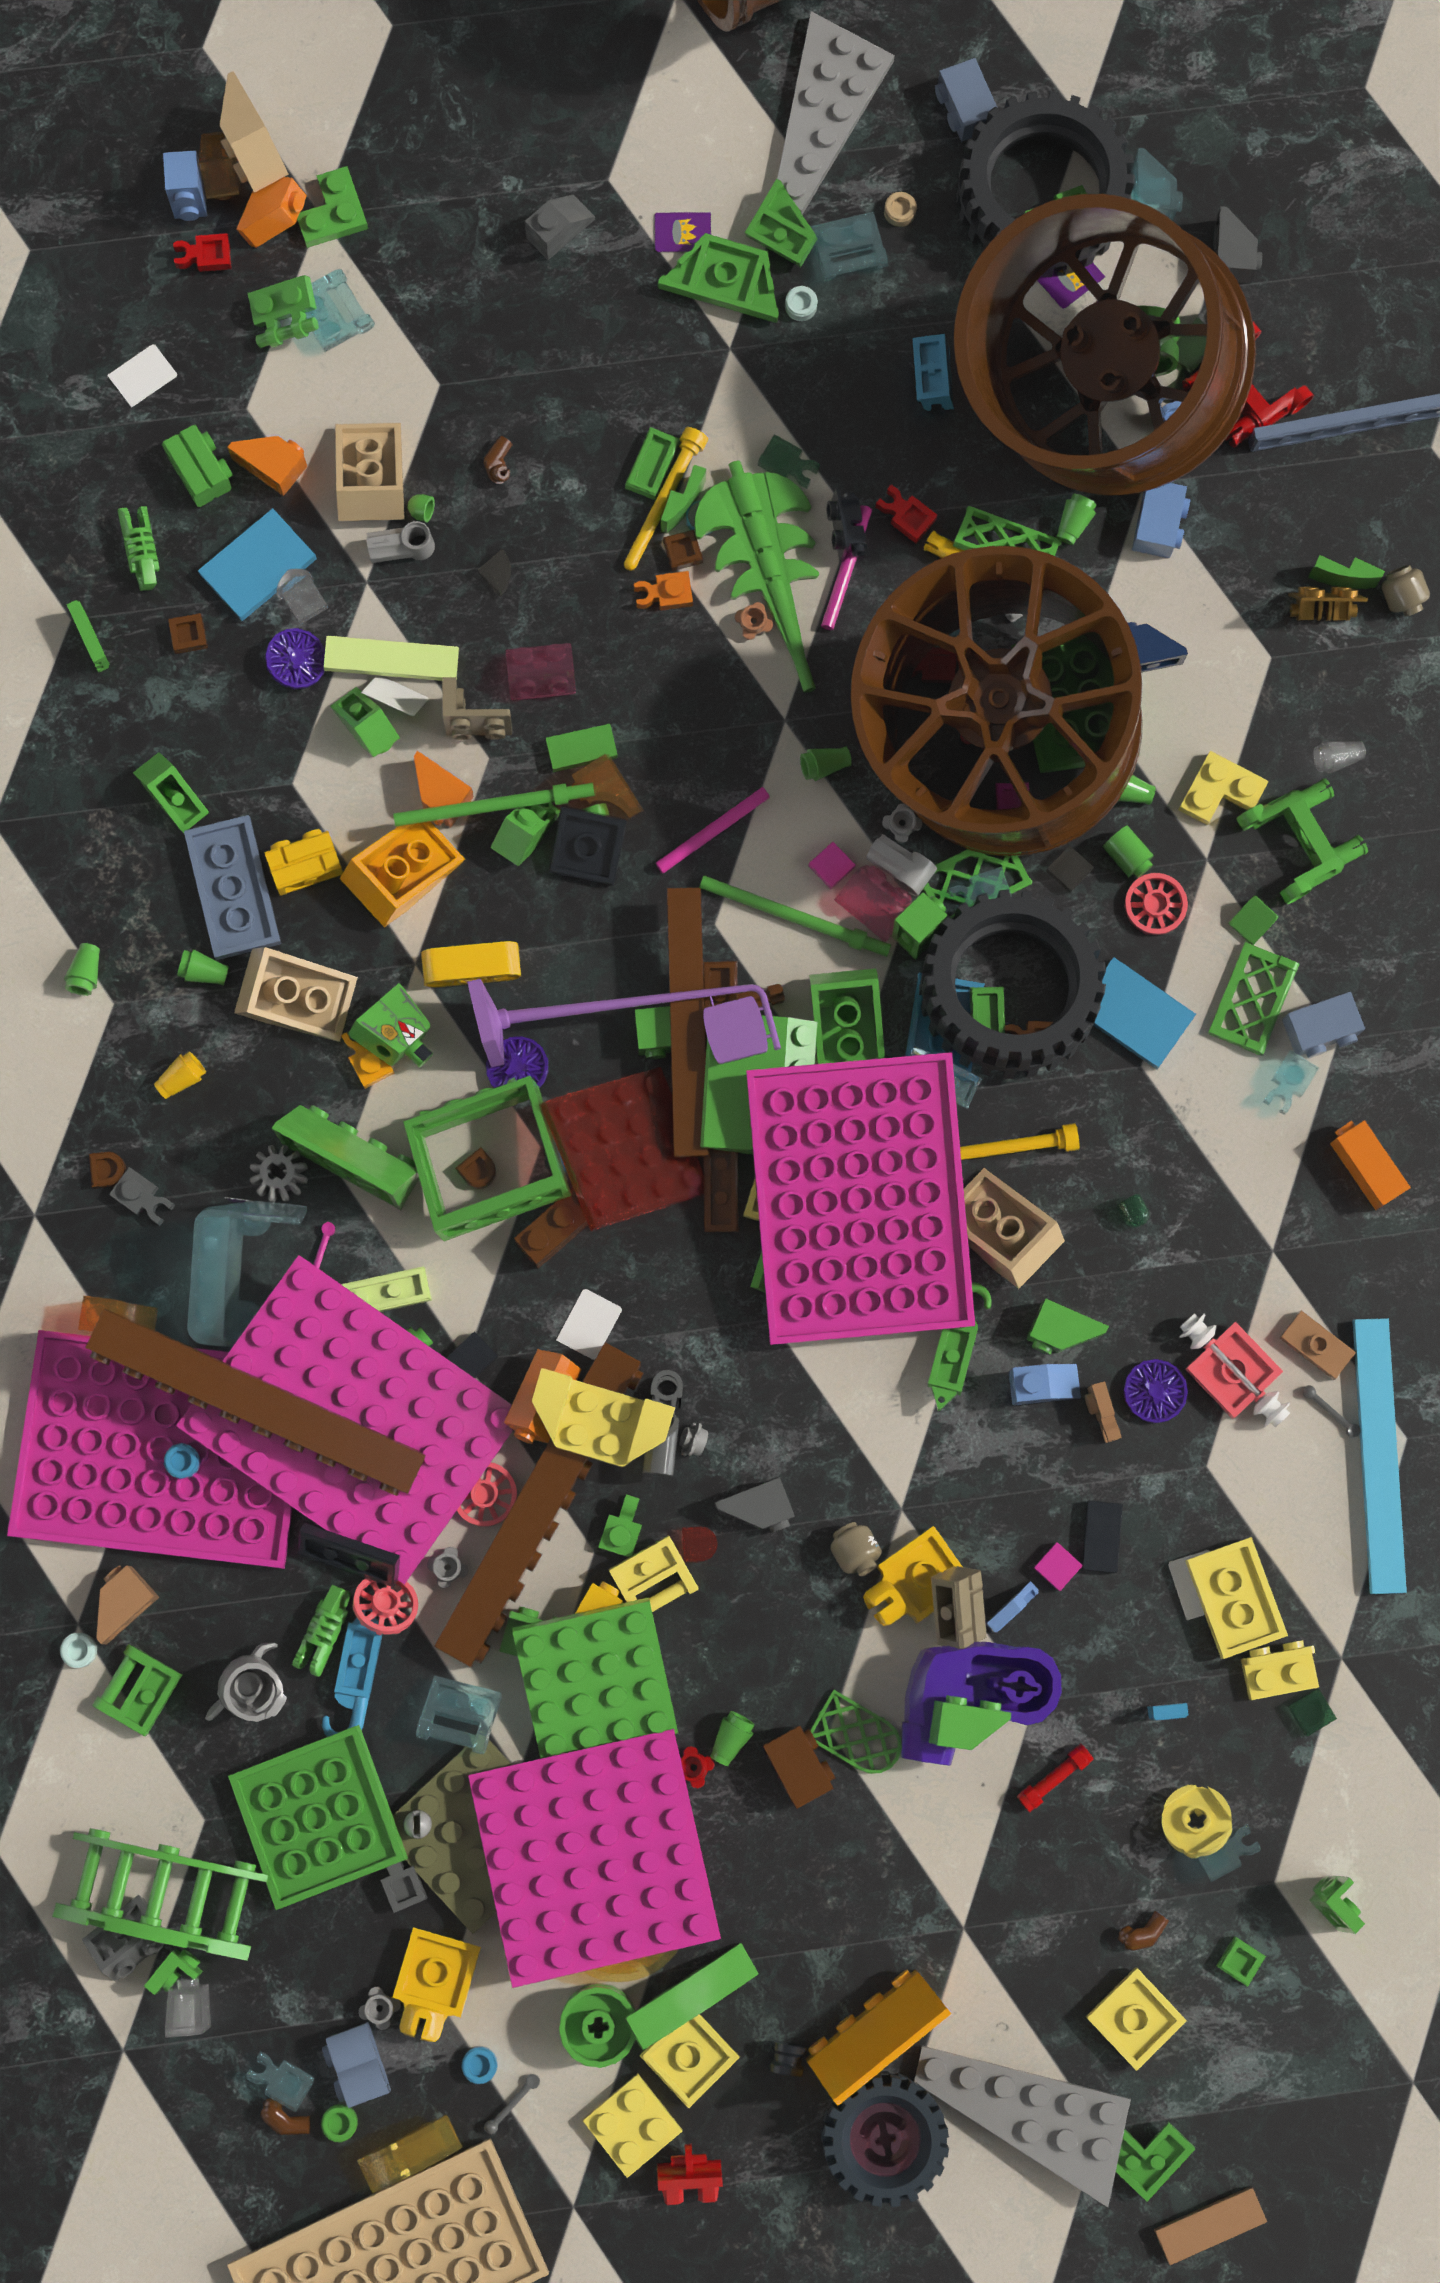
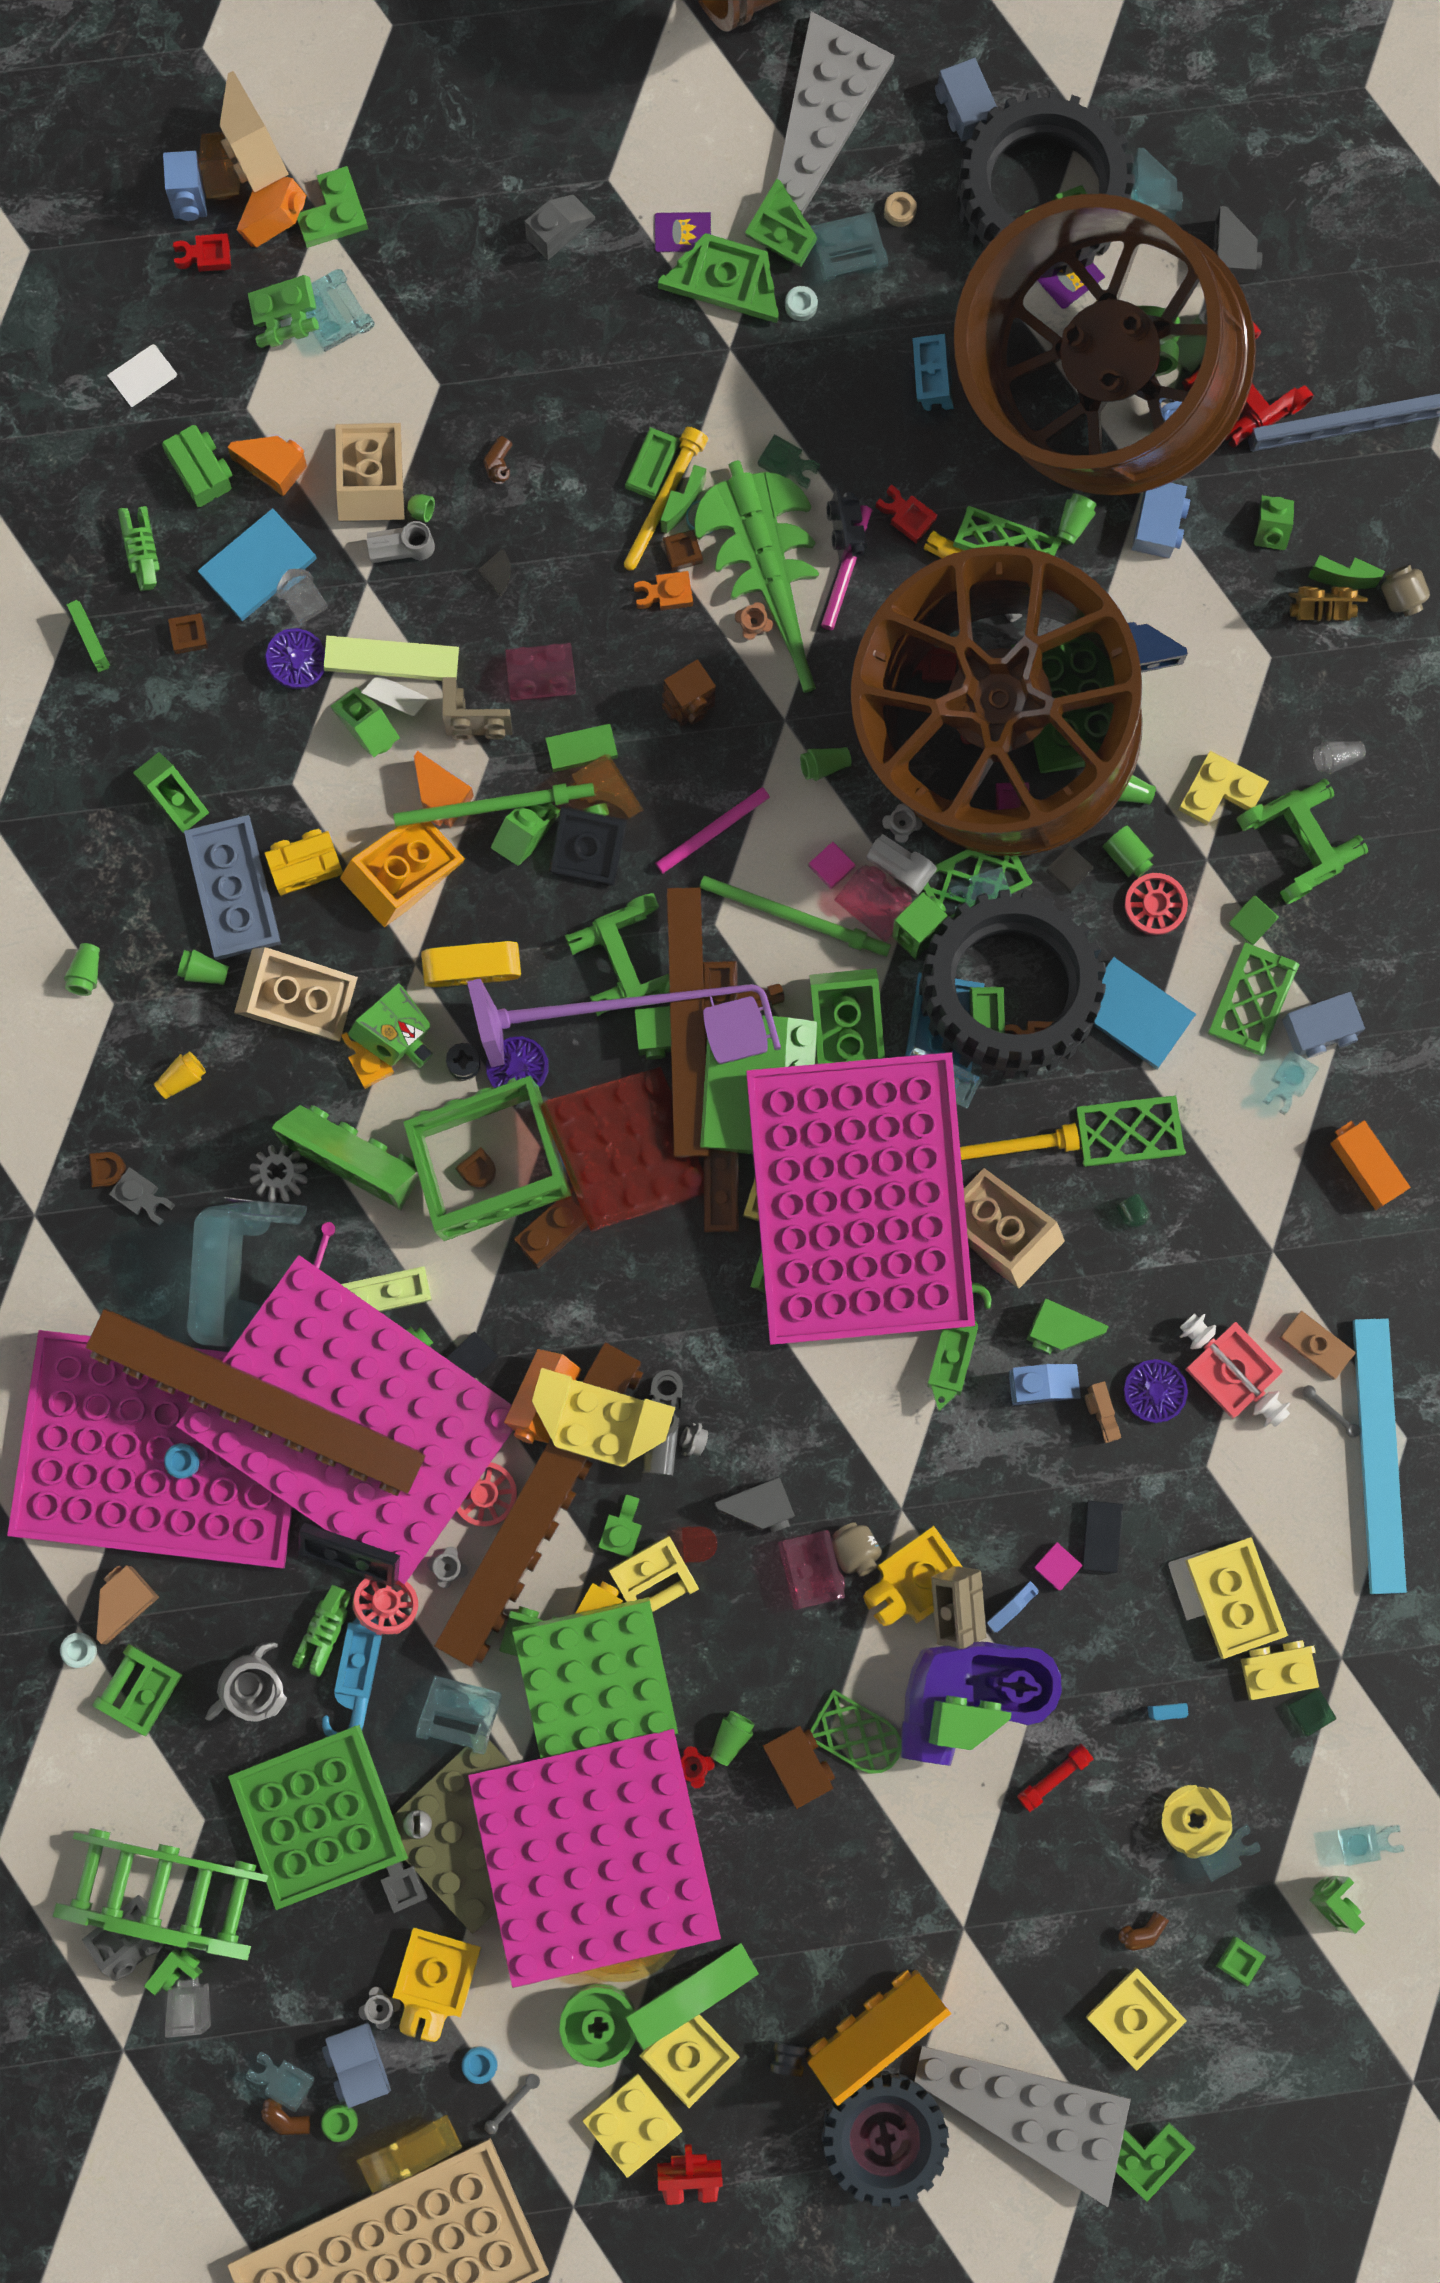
clear orange arch [78,1295,158,1335] -> none
white sticker [556,1289,622,1360] -> none
medium nougat tile [1154,2186,1267,2265] -> none
none -> black wheel [446,1043,481,1081]
none -> bright green connector [565,893,669,1016]
none -> reddish brown brick [662,659,716,727]
none -> clear pink bracket [778,1530,845,1610]
none -> bright green window [1076,1095,1186,1167]
none -> bright green bracket [1254,495,1294,550]
none -> clear light blue plate [1338,1824,1404,1866]

